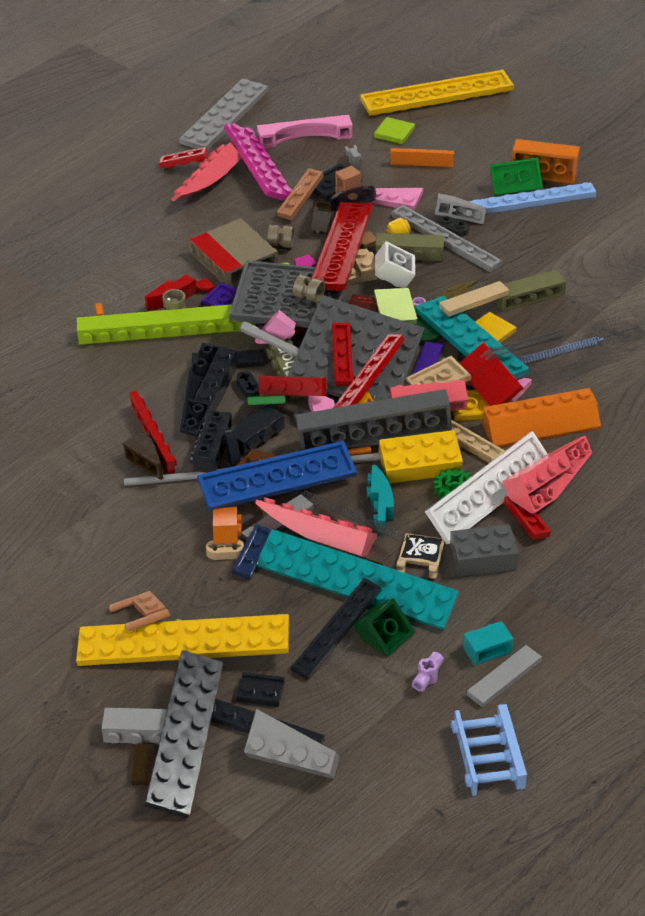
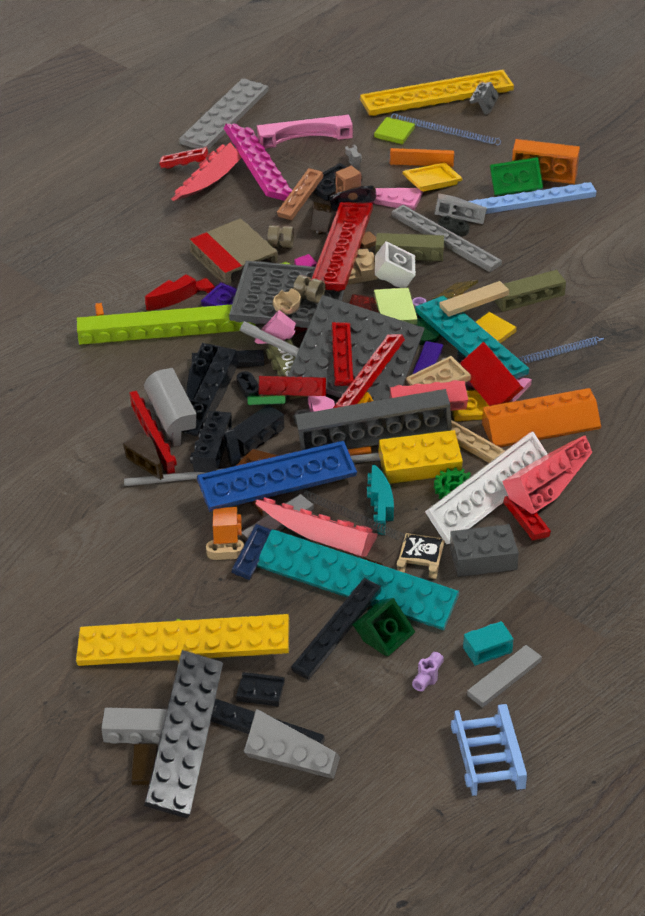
nougat plate [109,591,170,631] -> none
dark tan wheel [162,289,186,310] -> none
yellow head [385,218,411,234] -> none
dark grey piece [480,330,567,359] -> none
none -> light grey brick [144,368,196,447]
none -> tan hair [273,288,301,315]
none -> light blue piece [391,114,501,145]
none -> yellow piece [402,163,463,191]
none -> dark grey bracket [469,82,498,115]

